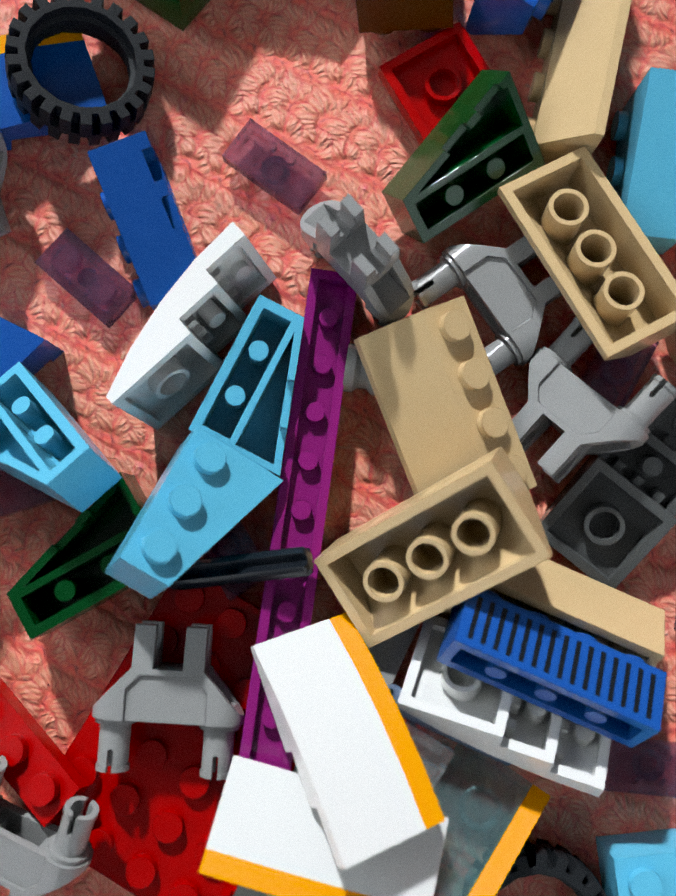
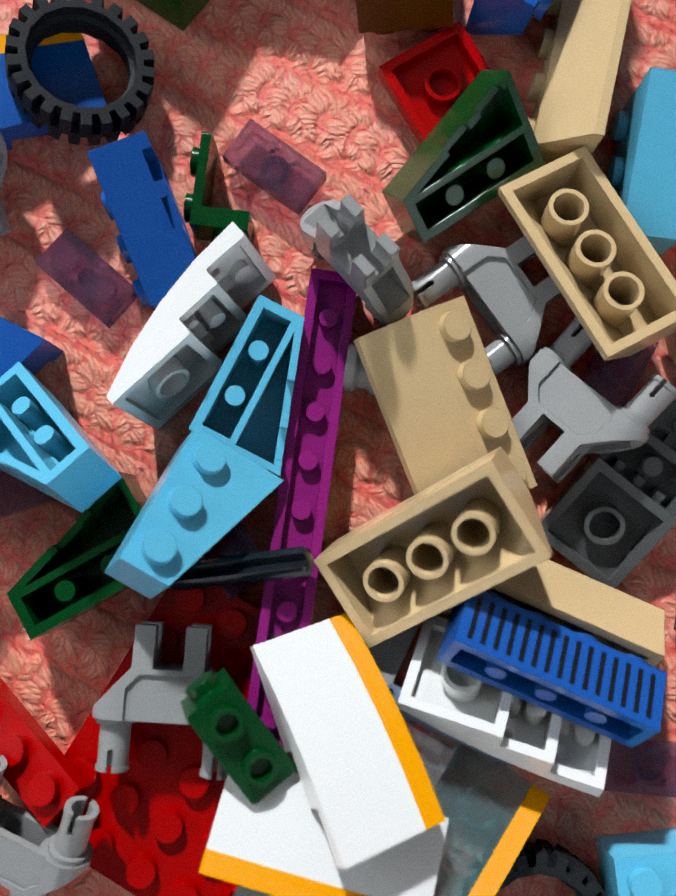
none -> dark green bracket [181,668,296,804]
none -> dark green bracket [184,132,255,245]

